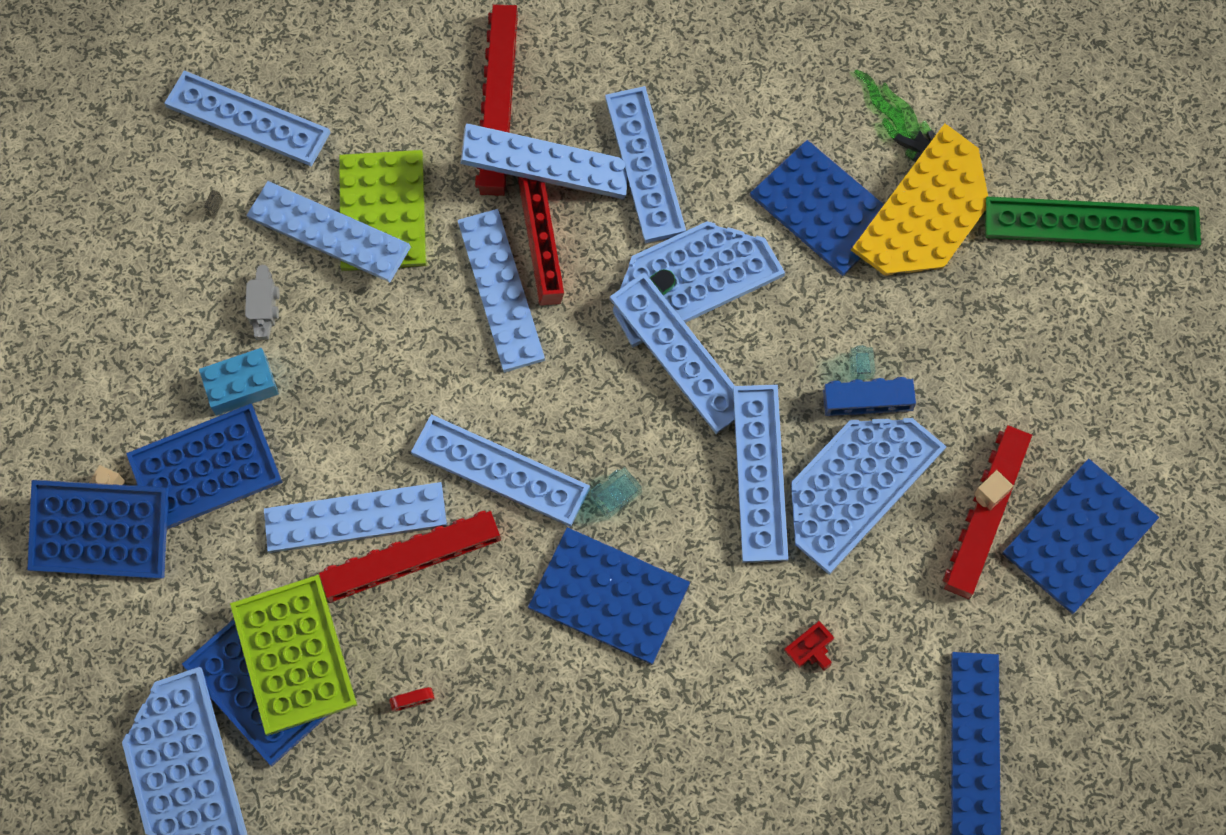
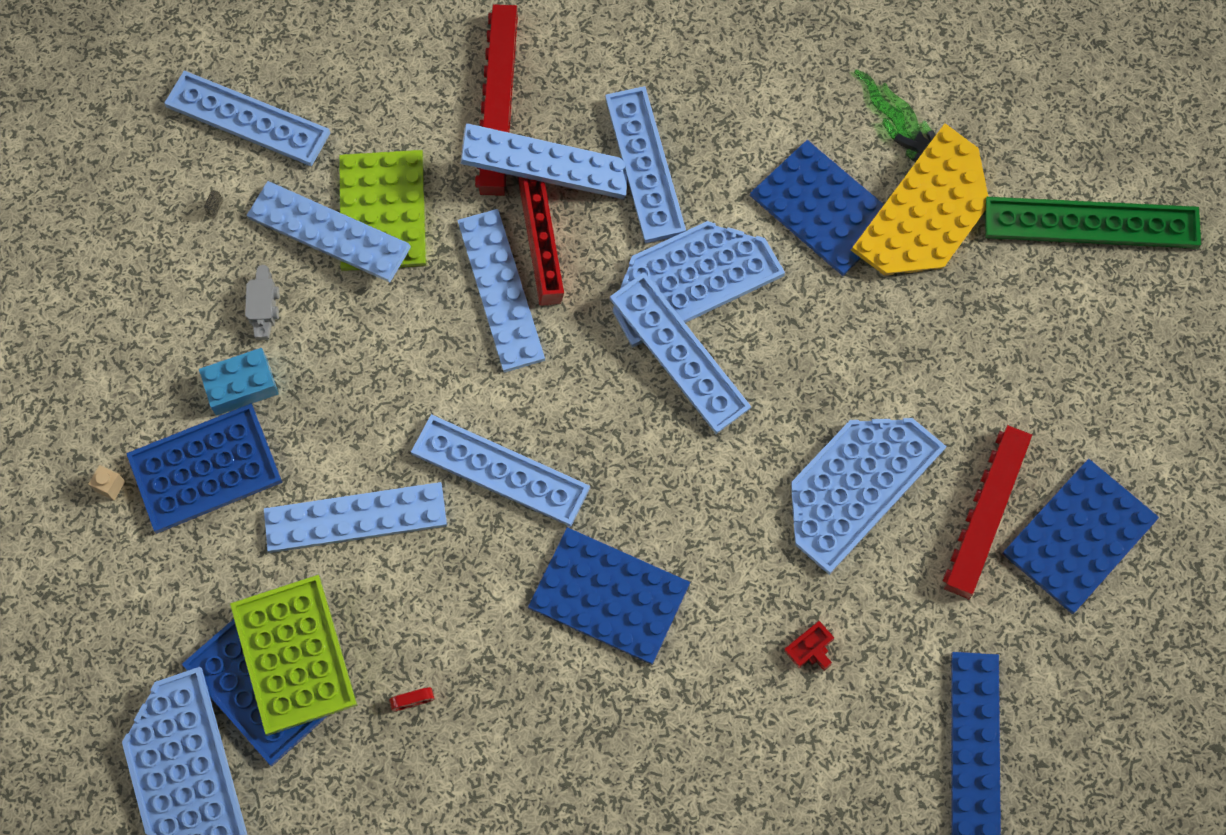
blue plate [27,480,169,578] -> none
red brick [319,511,501,603] -> none
clear light blue brick [590,467,642,520] -> none
black tile [650,269,675,296] -> none
light blue plate [733,385,788,563] -> none
blue brick [823,377,916,416] -> none
clear light blue brick [849,345,876,380] -> none
tan brick [974,470,1013,510] -> none

